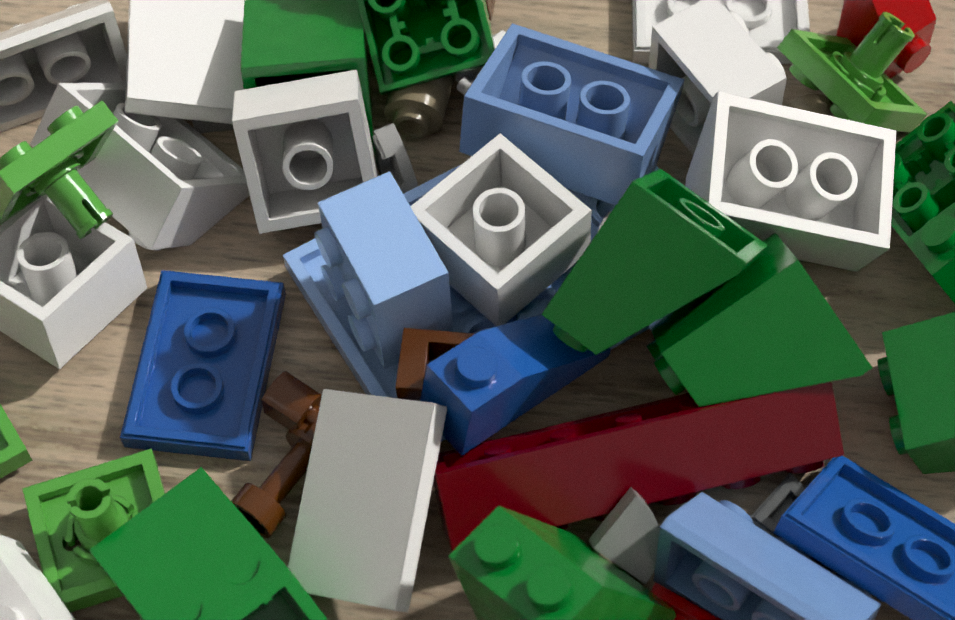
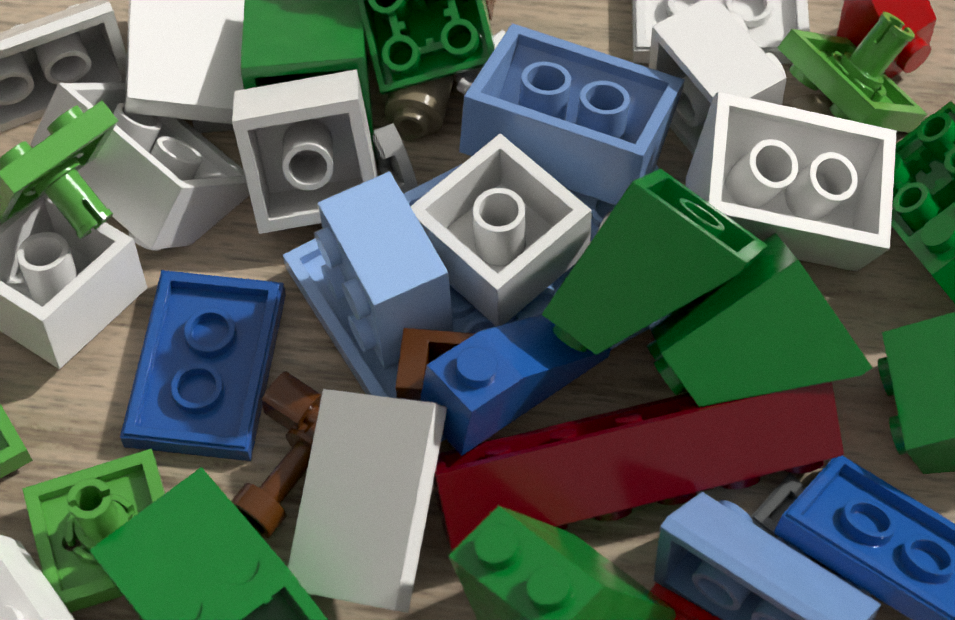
light grey tile [589,487,660,584] -> none

